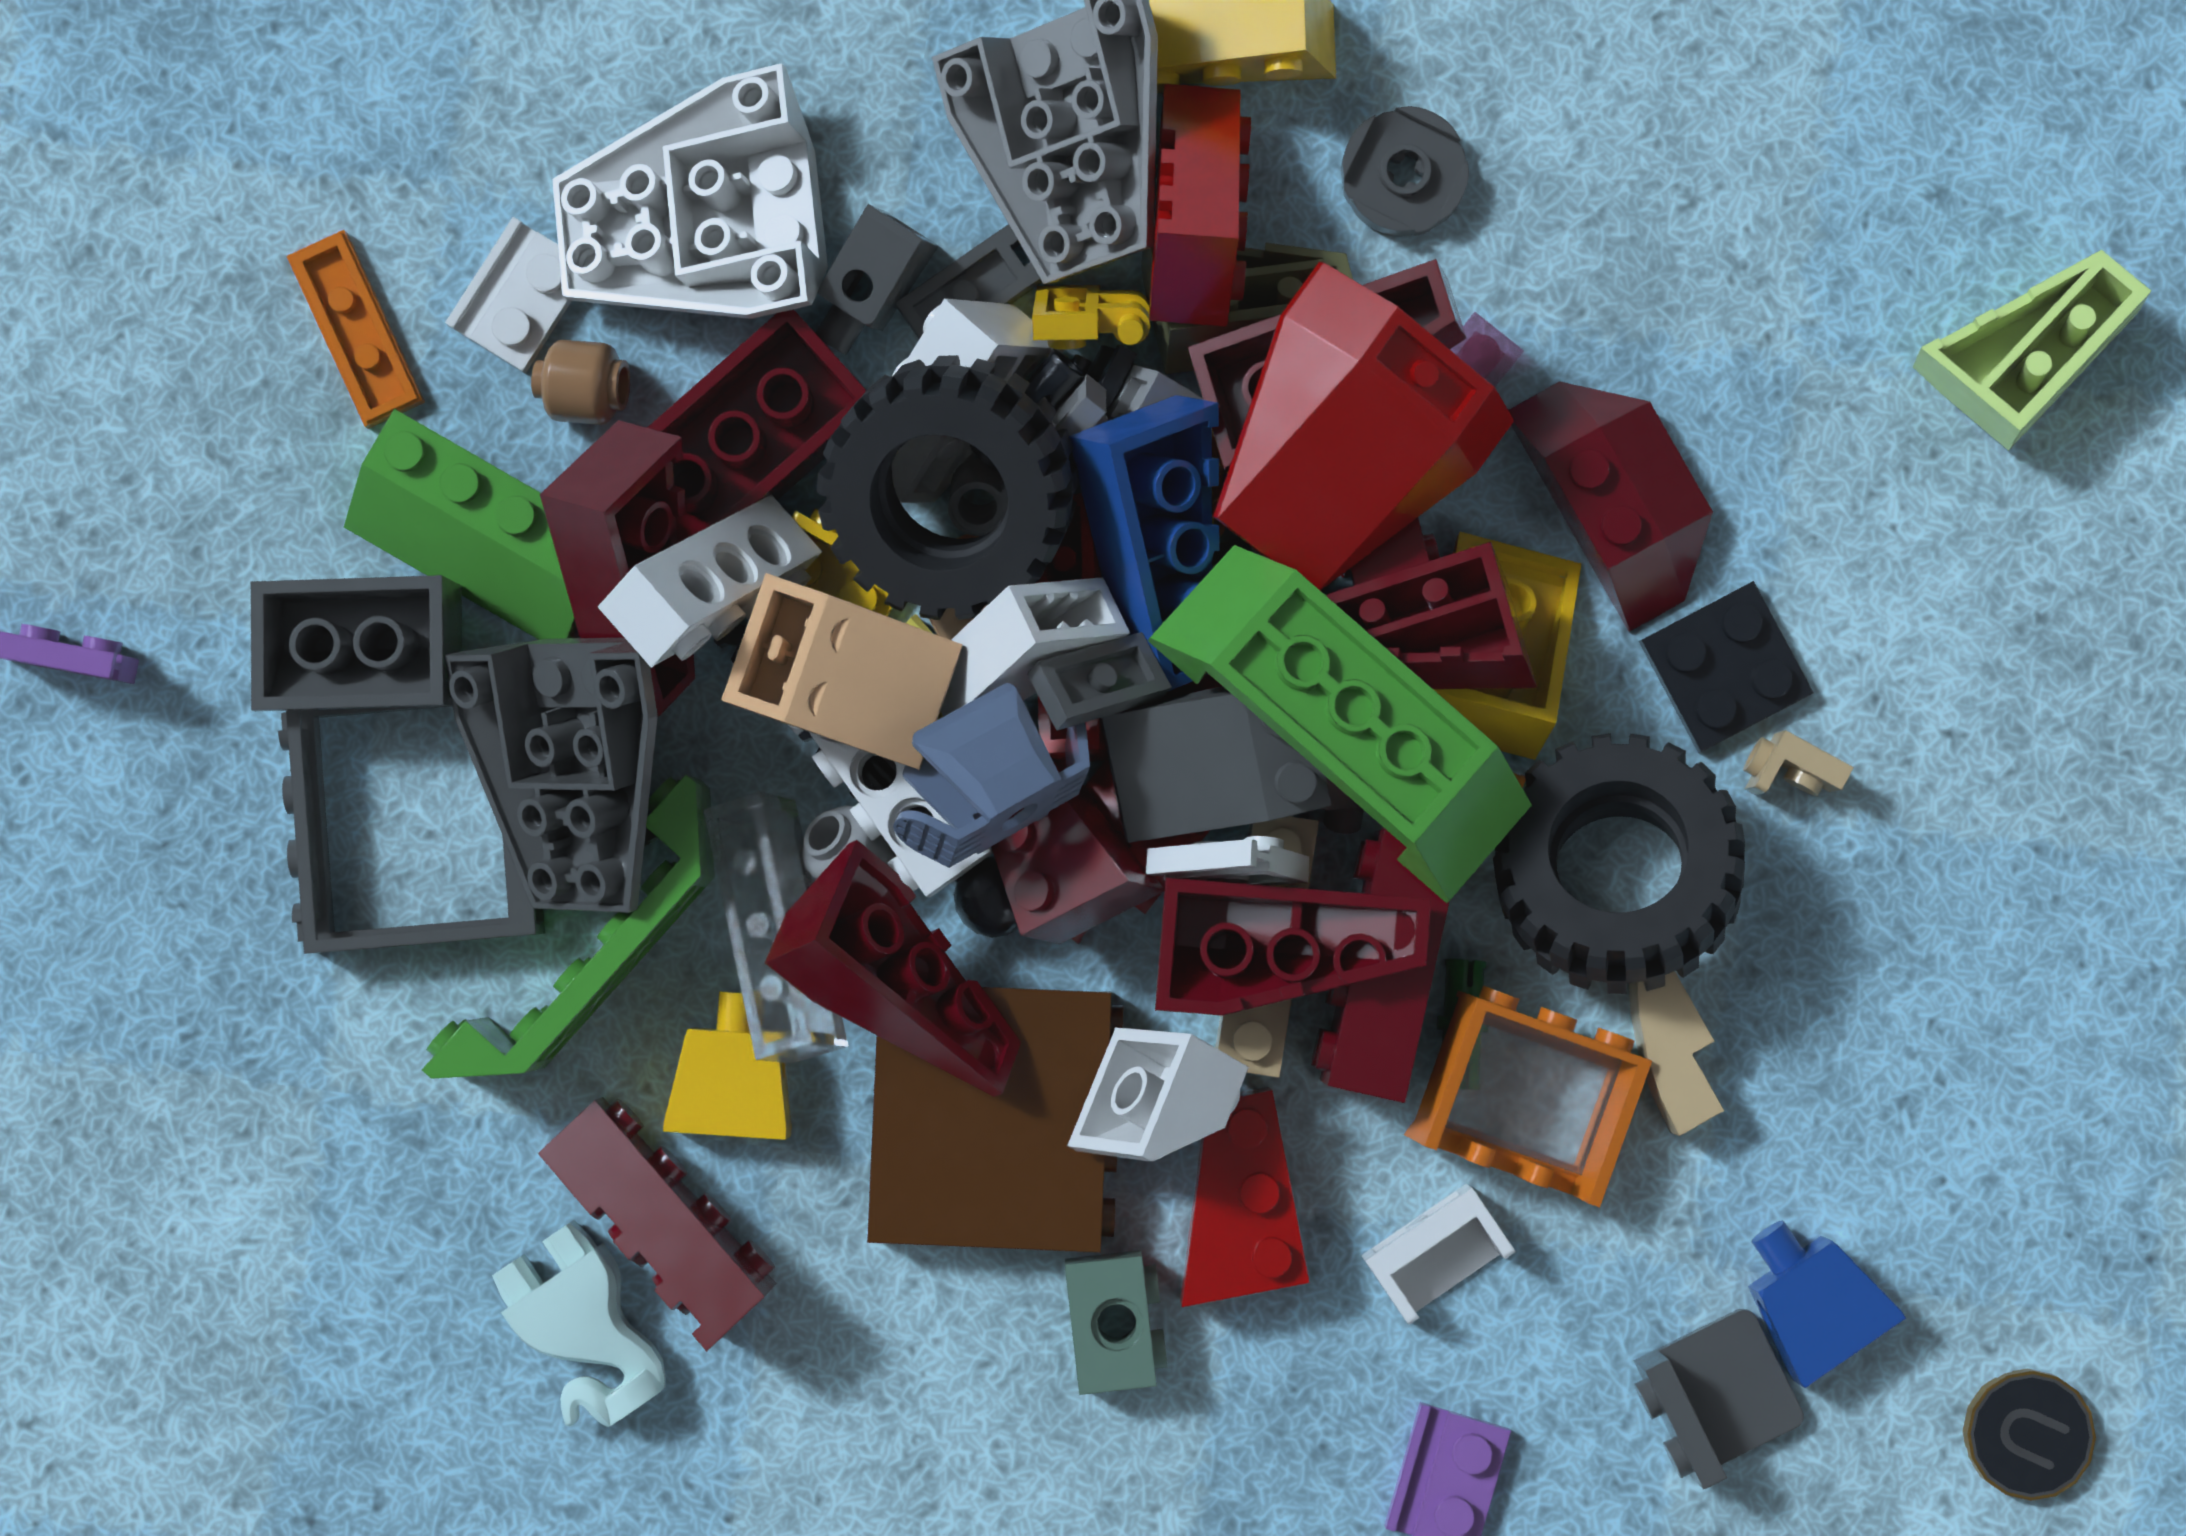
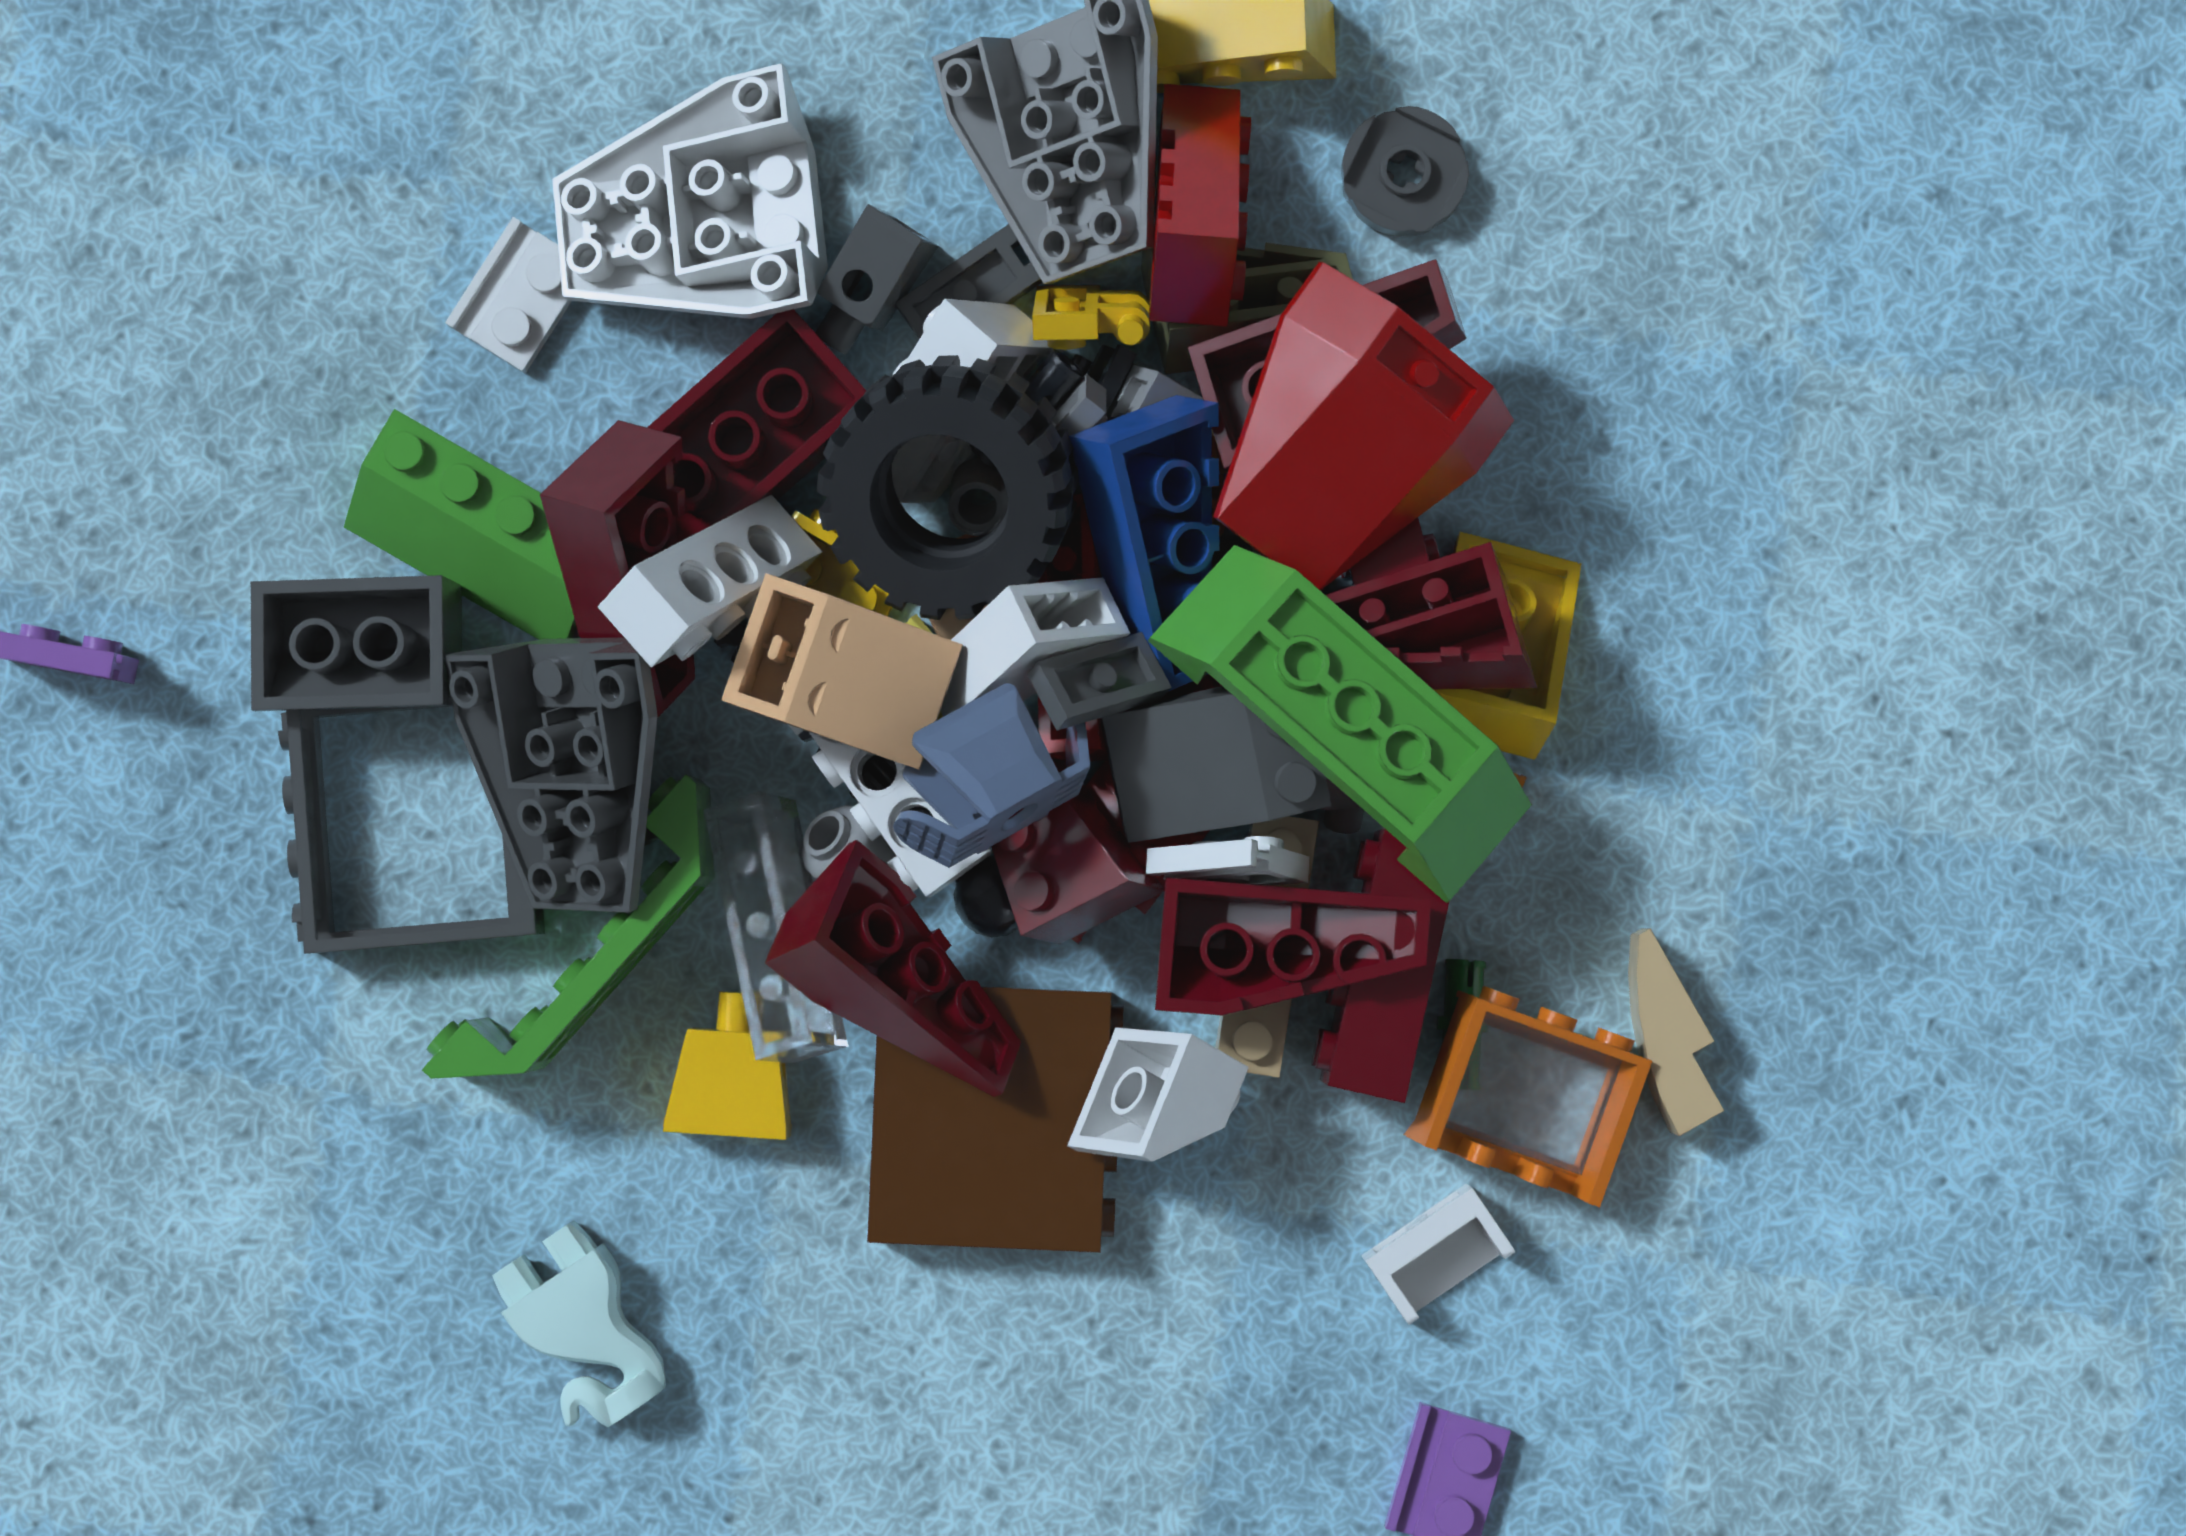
orange tile [286,230,425,429] -> none
medium nougat head [531,340,630,425] -> none
dark red wedge [538,1097,777,1352] -> none
sand green brick [1065,1250,1168,1395] -> none
red wedge [1180,1087,1310,1307] -> none
clear pink plate [1450,312,1524,387] -> none
black tyre [1493,733,1745,994] -> none
dark red wedge [1509,381,1713,632] -> none
dark grey bracket [1633,1309,1804,1489] -> none
black plate [1638,581,1814,753] -> none
tan bracket [1743,730,1854,796] -> none
blue torso [1748,1220,1906,1388] -> none
yellowish green wedge [1913,250,2151,451] -> none
black tile [1963,1368,2096,1501] -> none

